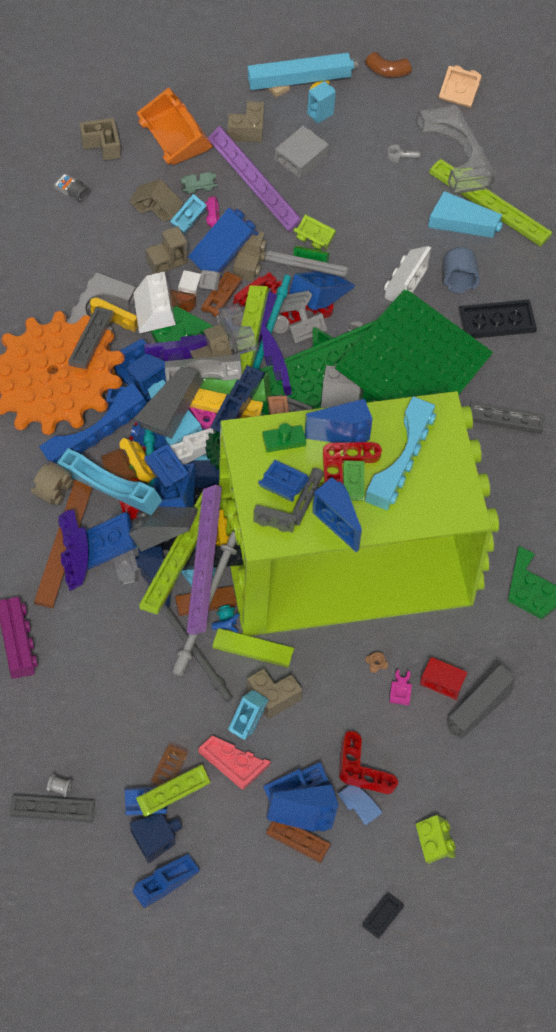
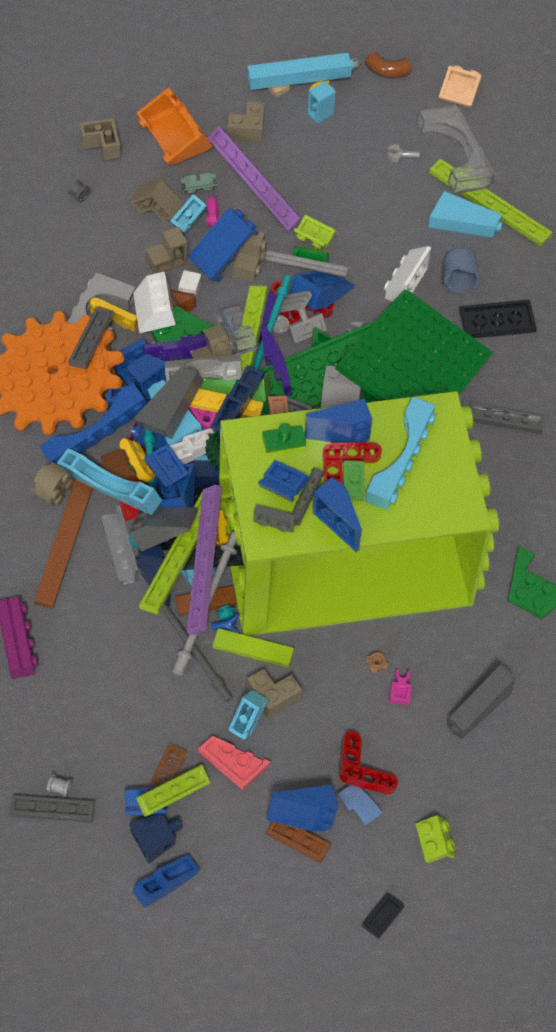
tile [54,174,75,197] -> none
dark purple slope [58,510,88,591] -> none
blue tile [86,512,136,570] -> none
light grey tile [199,270,221,291] -> none
dark orange plate [201,271,242,318] -> none
red hinge [233,272,277,309] -> none
blue slope [263,762,332,802] -> none
light grey brick [274,126,329,179] -> none
red panel [420,657,467,700] -> none

